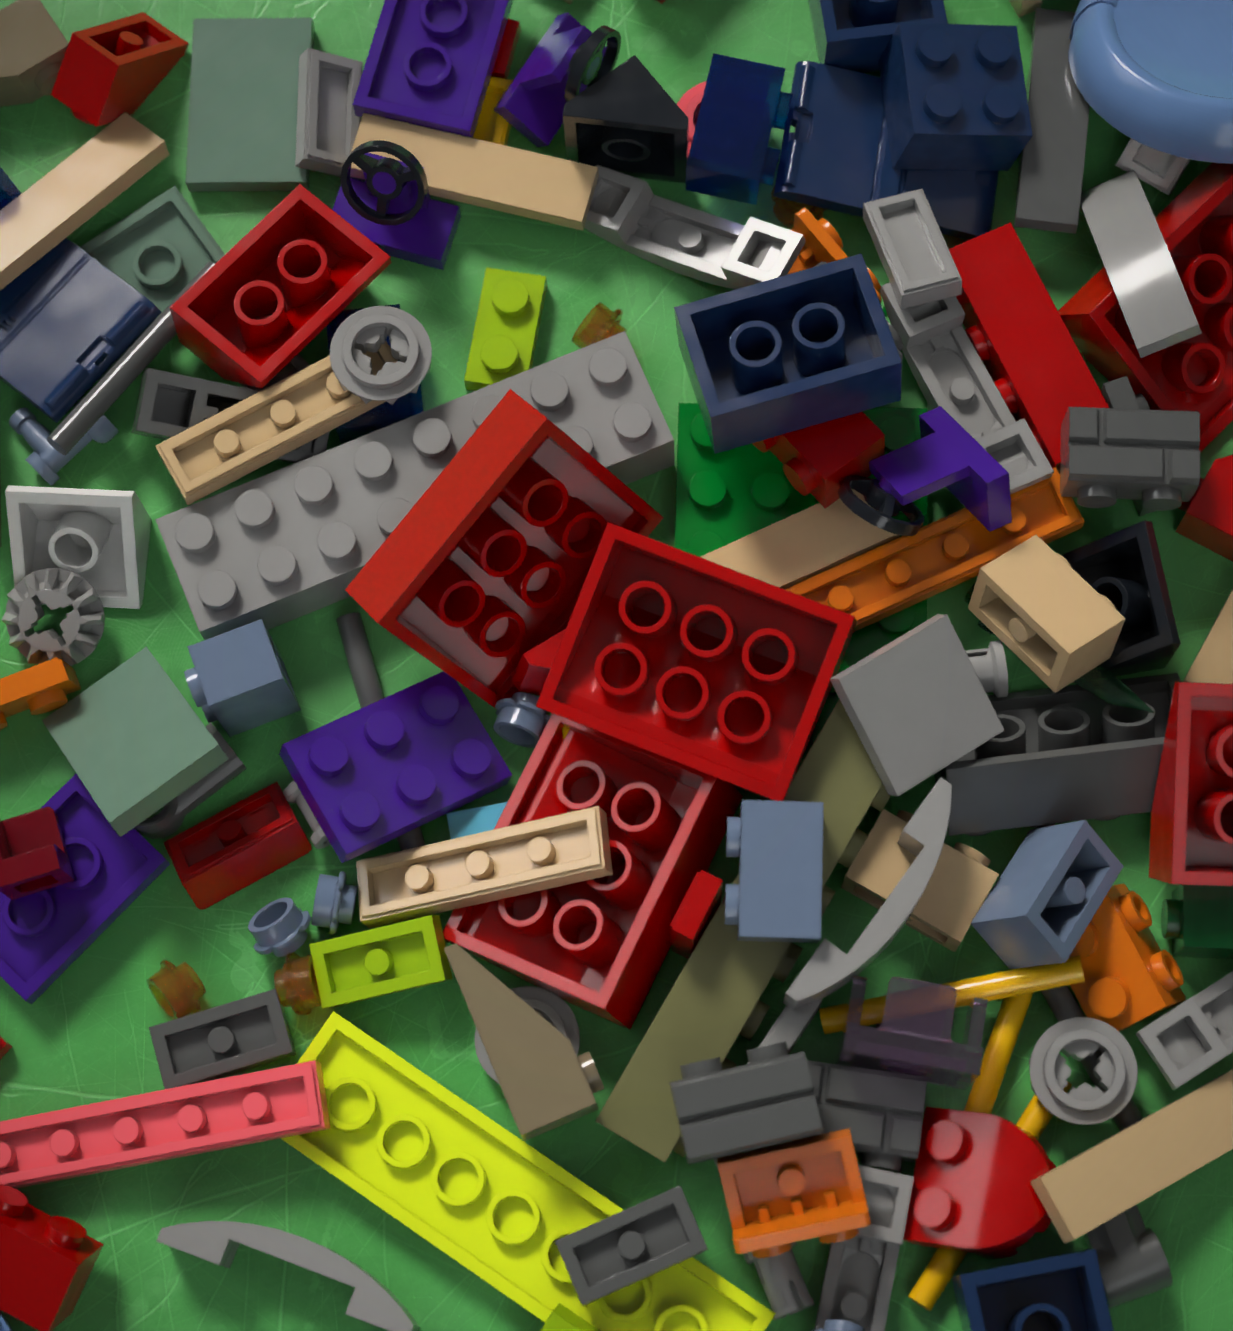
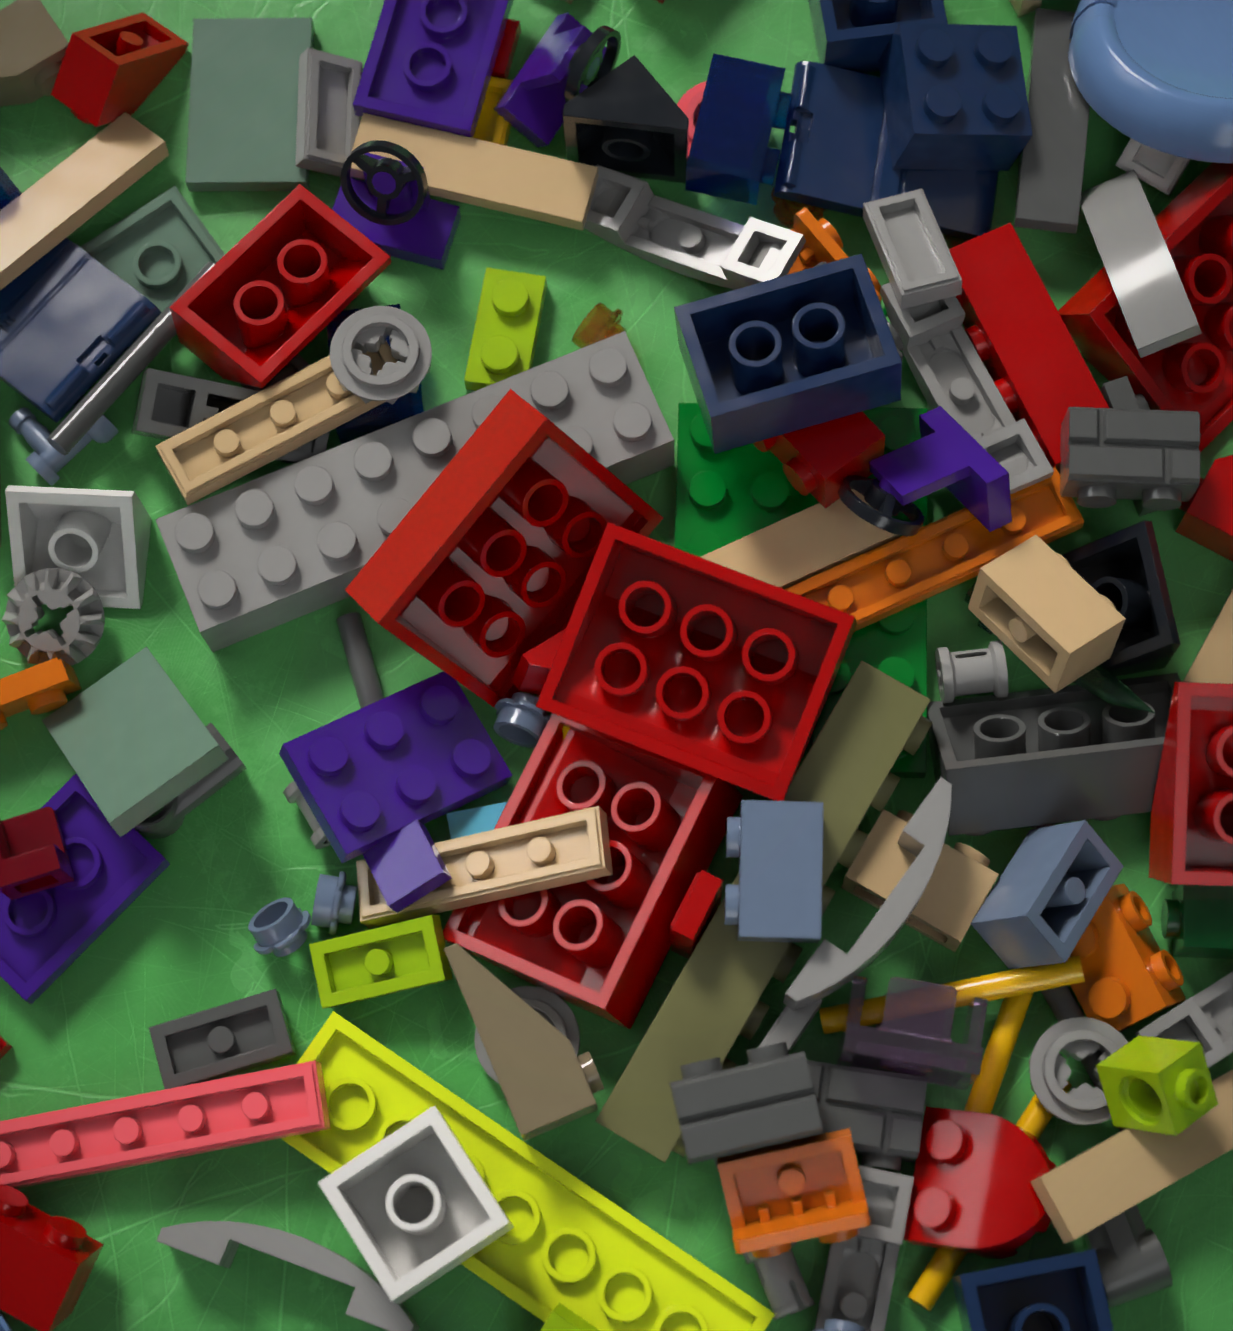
clear orange plate [147,960,206,1020] -> none
red slope [163,782,312,910] -> none
sand blue brick [184,619,301,737] -> none
clear orange plate [274,952,321,1016] -> none
dark grey plate [555,1185,708,1306] -> none
light grey tile [830,614,1004,796] -> none
none -> white brick [318,1105,514,1304]
none -> tile [363,819,452,913]
none -> lime brick [1096,1035,1218,1136]

